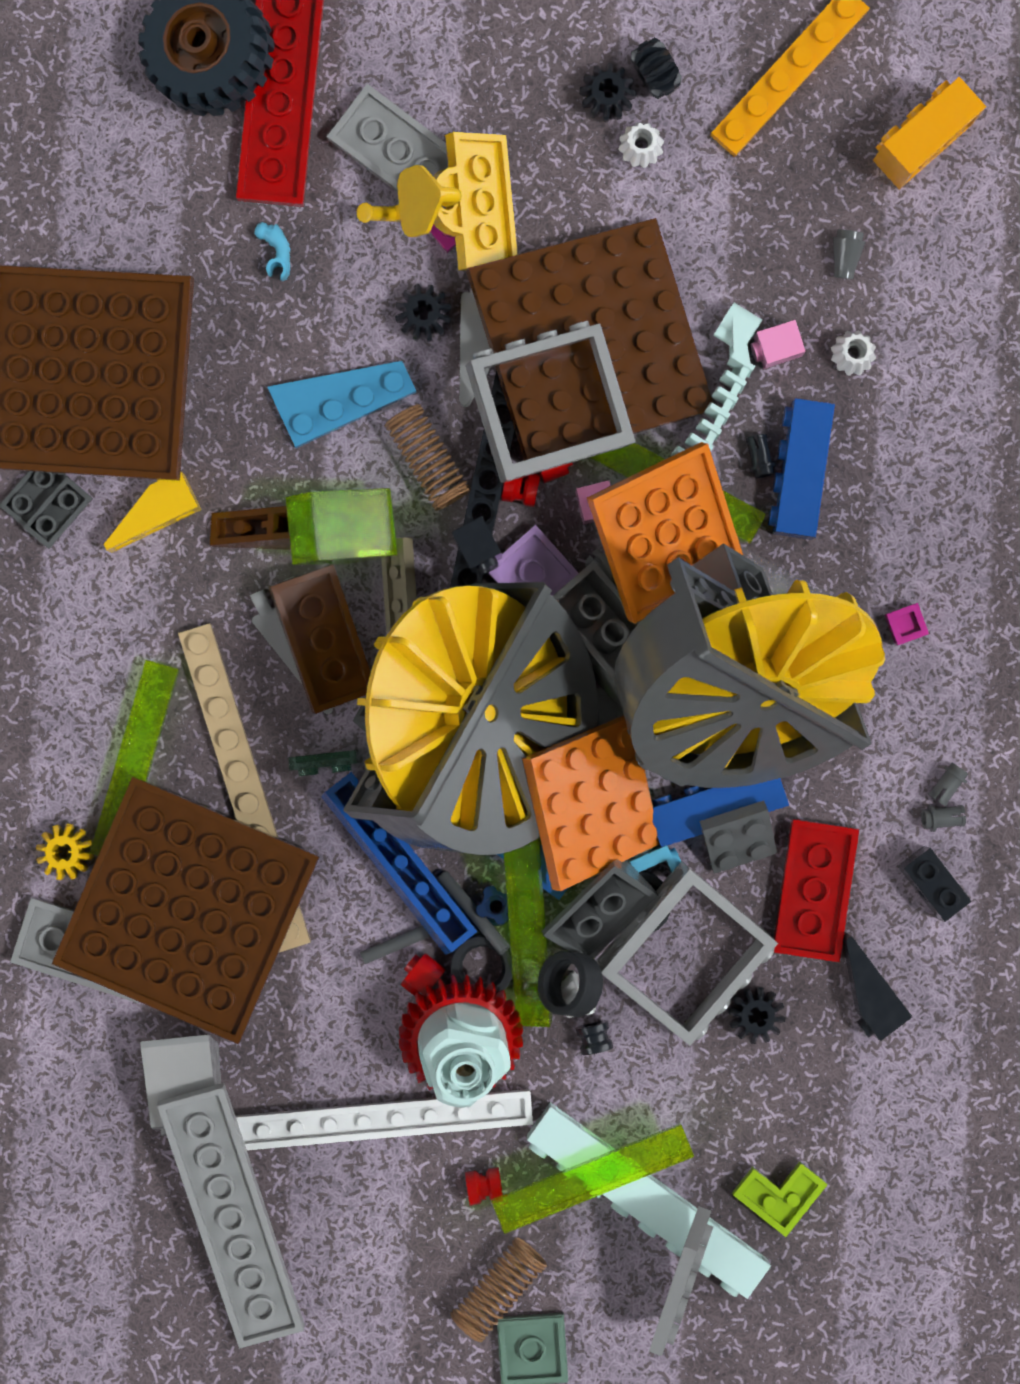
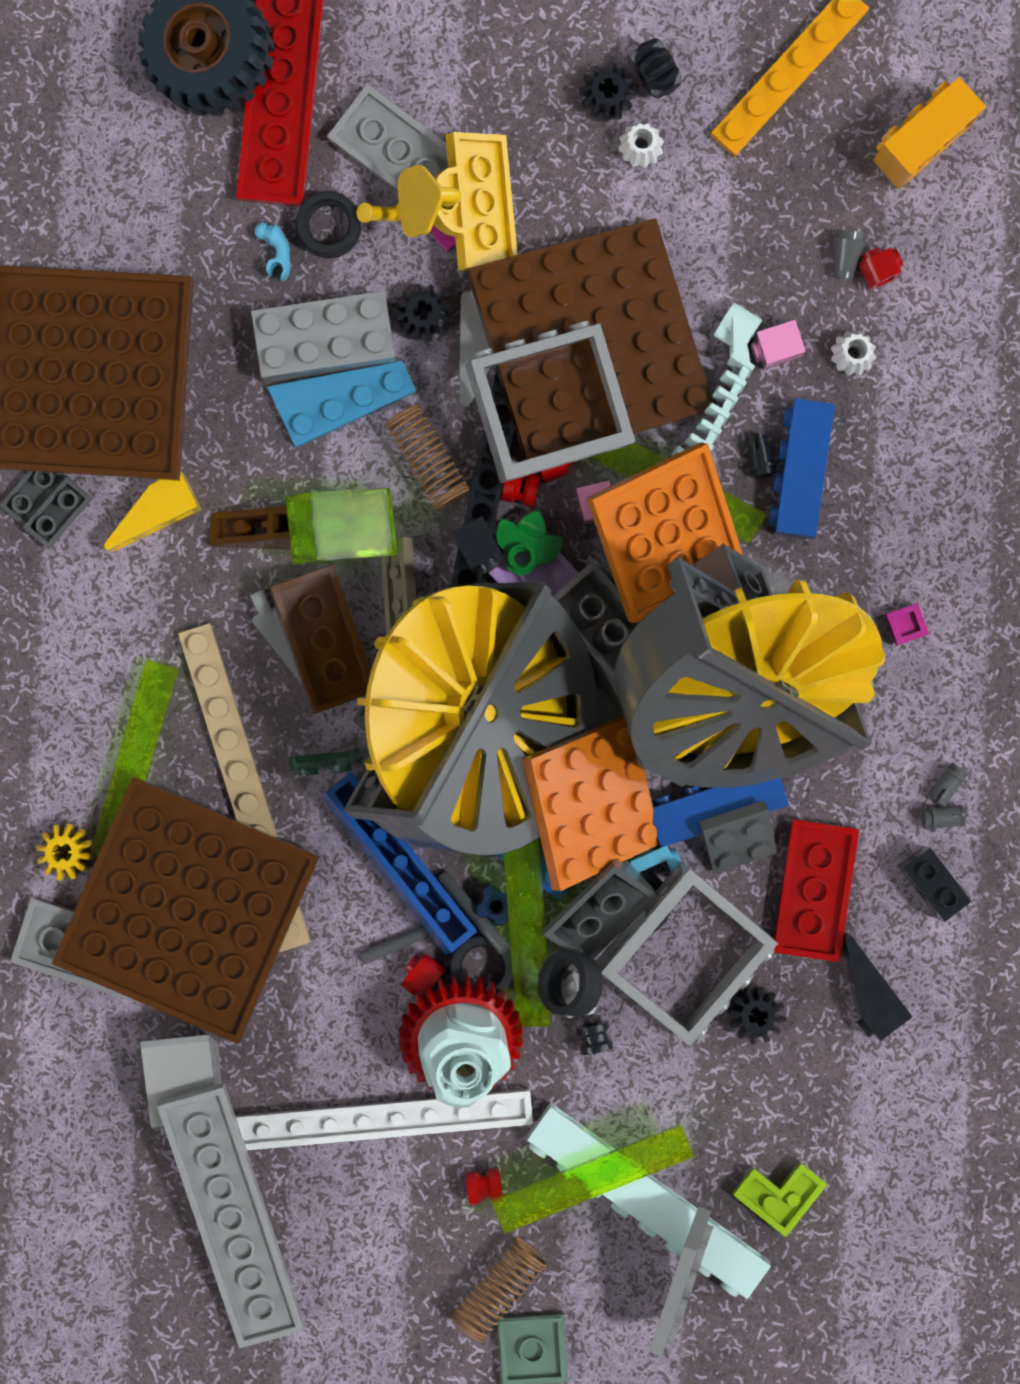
none -> light grey brick [251,291,396,383]
none -> black tyre [297,191,361,259]
none -> green plate [496,511,564,575]
none -> red plate [858,247,903,290]

